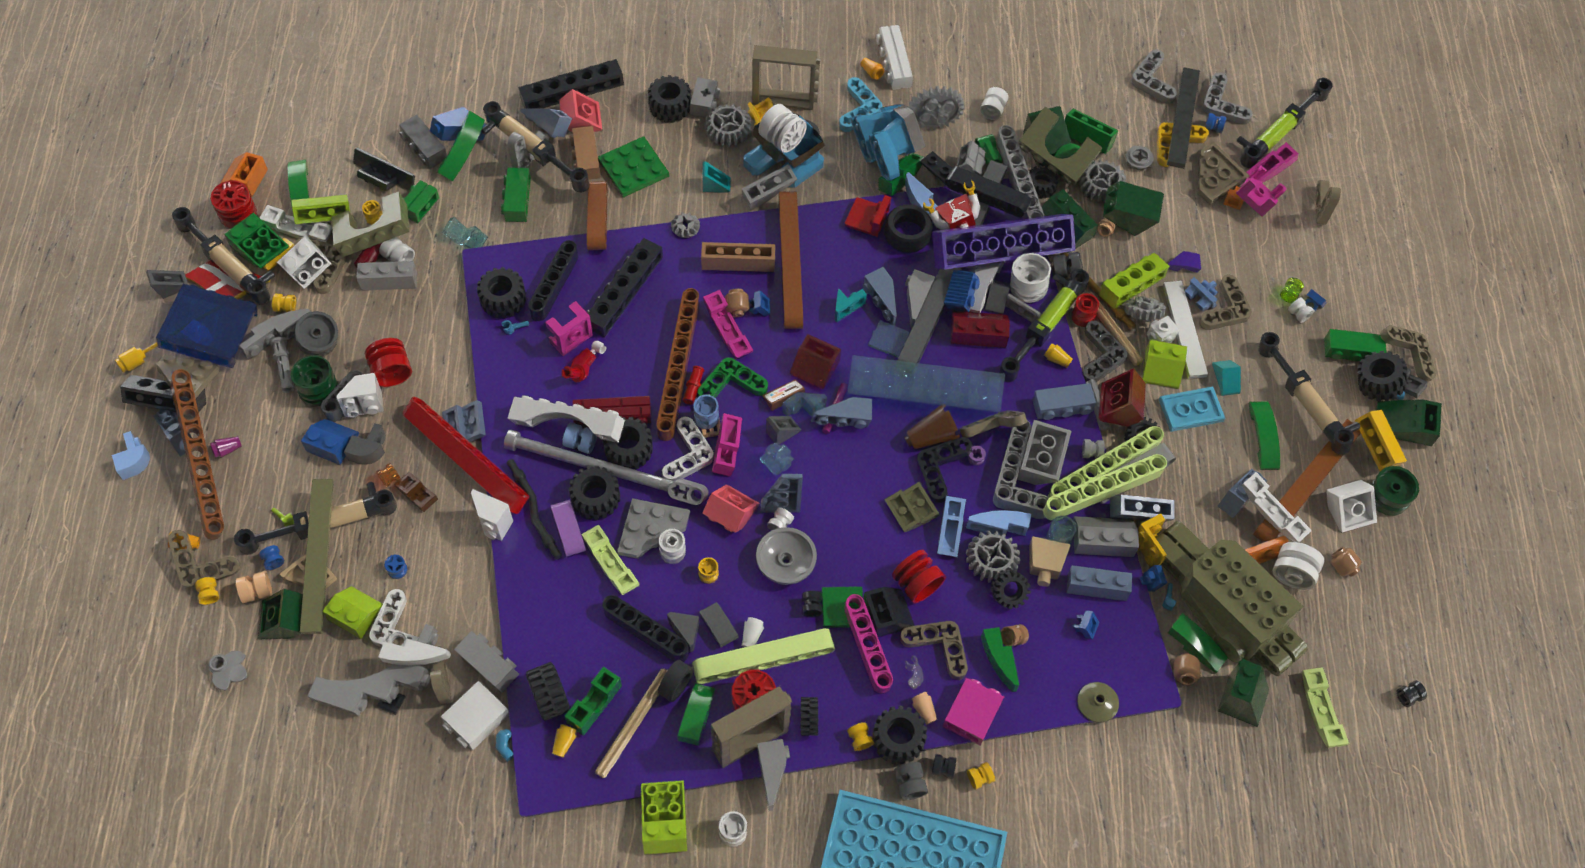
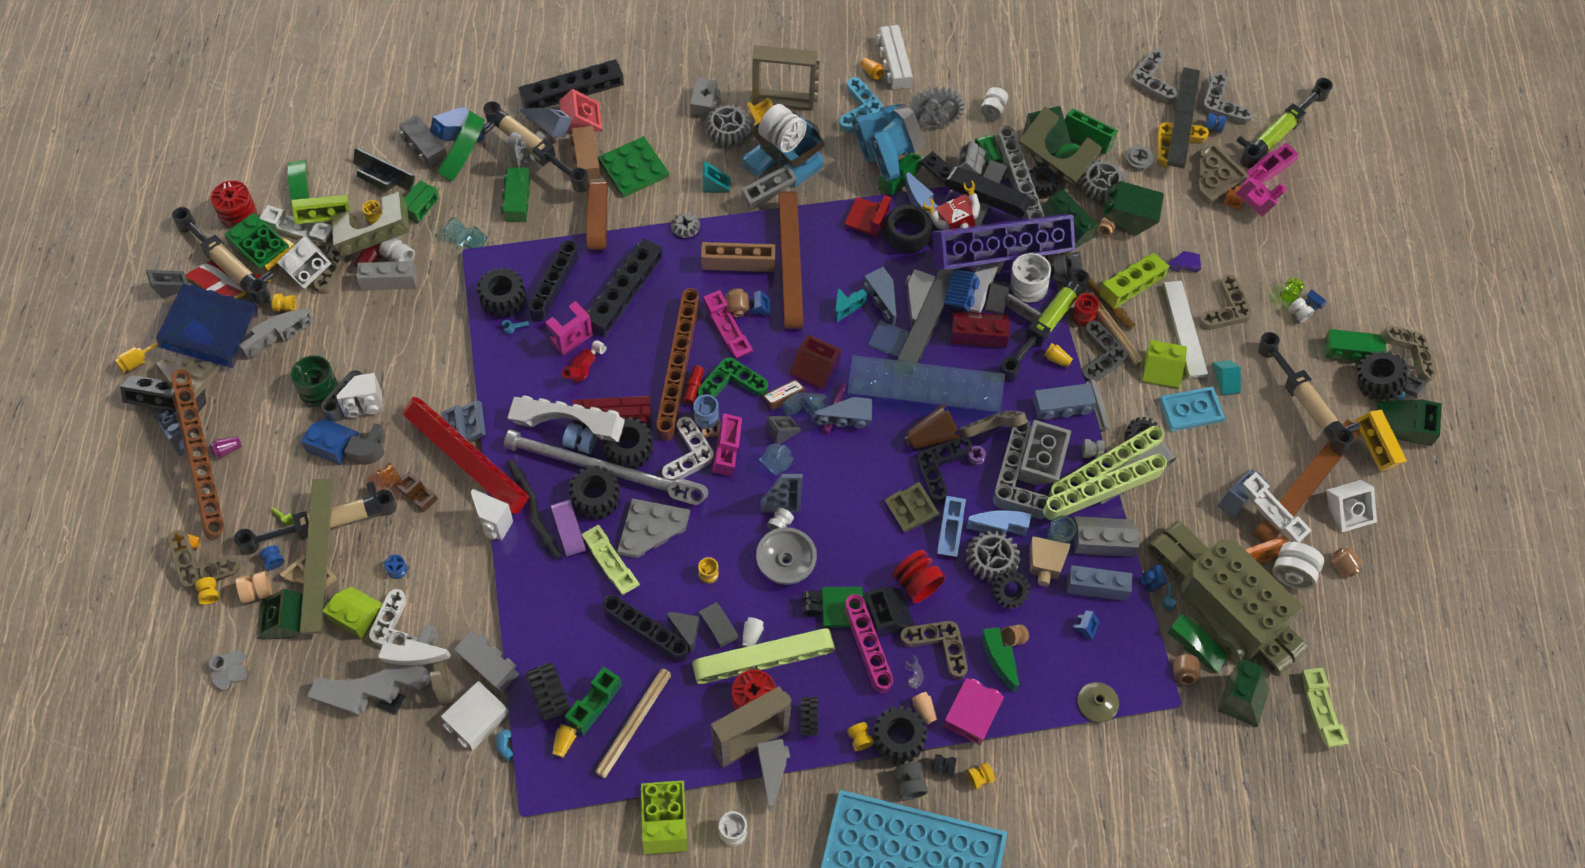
light blue brick [112,431,150,480] -> none
orange slope [221,152,268,197] -> none
light grey pin [270,337,295,393] -> none
dark grey wheel [295,311,338,357] -> none
red wheel [364,338,413,387] -> none
black tyre [648,75,691,122] -> none
black tyre [658,660,693,702] -> none
white wheel [659,529,686,564] -> none
green slope [678,683,715,746] -> none
coral slope [703,484,760,533] -> none
dark red slope [1098,368,1146,427] -> none
sand blue brick [1110,495,1174,522] -> none
light grey gear [1125,296,1166,322] -> none
yellow bracket [1138,514,1167,567] -> none
white brick [1147,316,1179,343] -> none
medium blue hips [1185,277,1218,312] -> none
green slope [1248,401,1280,470] -> none
dark tan beam [1316,180,1341,225] -> none
dark green wheel [1370,466,1419,516] -> none
black wheel [1396,680,1427,707] -> none

